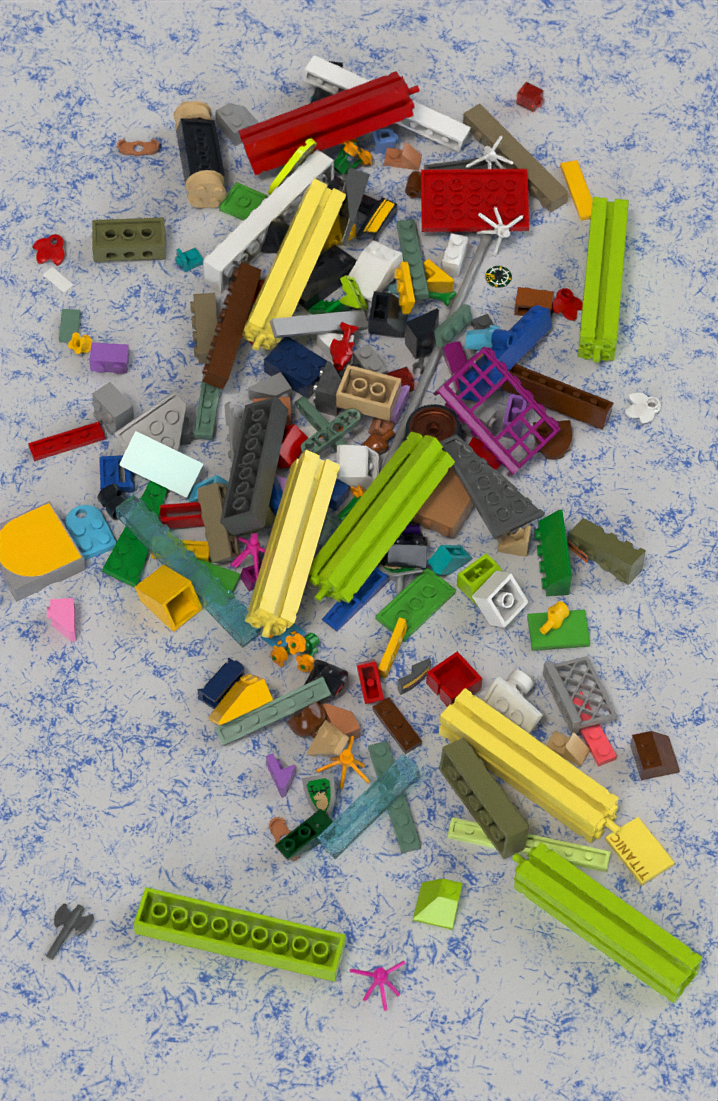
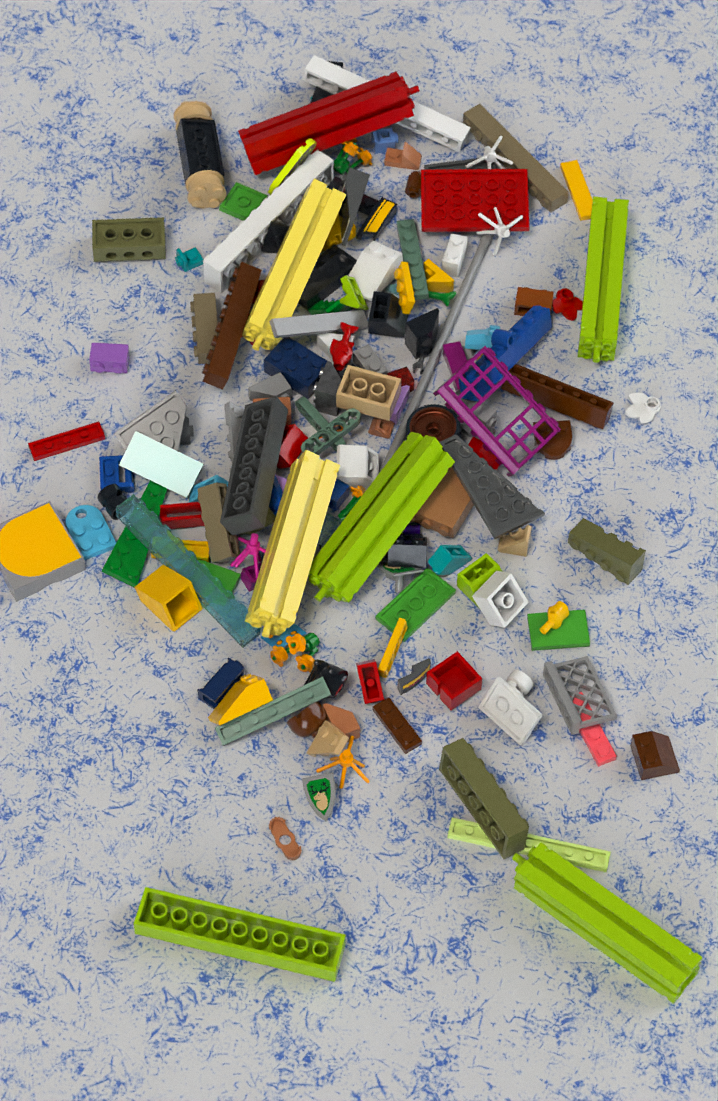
red plate [32,234,65,266] -> none
white sticker [42,267,73,293] -> none
dark grey piece [46,903,94,960] -> none
bright pink slope [47,598,76,642] -> none
sand green tile [59,309,81,343] -> none
yellow brick [68,332,93,354] -> none
light grey brick [92,382,134,438] -> none
nougat piece [117,139,159,156] -> none
sand green plate [194,374,220,440] -> none
light grey slope [215,103,259,146] -> none
medium lavender slope [266,753,296,798] -> none
dark green slope [275,808,334,860] -> none
clear light blue brick [317,754,421,859] -> none
blue slope [322,567,390,632] -> none
dark pink plant [349,961,406,1011] -> none
dark orange piece [361,429,395,454] -> none
sand green plate [368,741,421,854] -> none
lime slope [412,878,463,930] -> none
sand green plate [434,304,472,347] -> none
light yellow brick [439,688,620,844] -> none
dark grey plate [471,314,494,330] -> none
dark green piece [485,266,512,288] -> none
medium lavender brick [502,394,527,438] -> none
clear red brick [516,82,545,113] -> none
green slope [534,509,572,597] -> none
tan slope [546,731,590,766] -> none
orange sticker [567,539,588,563] -> none
light yellow tile [605,817,675,886] -> none

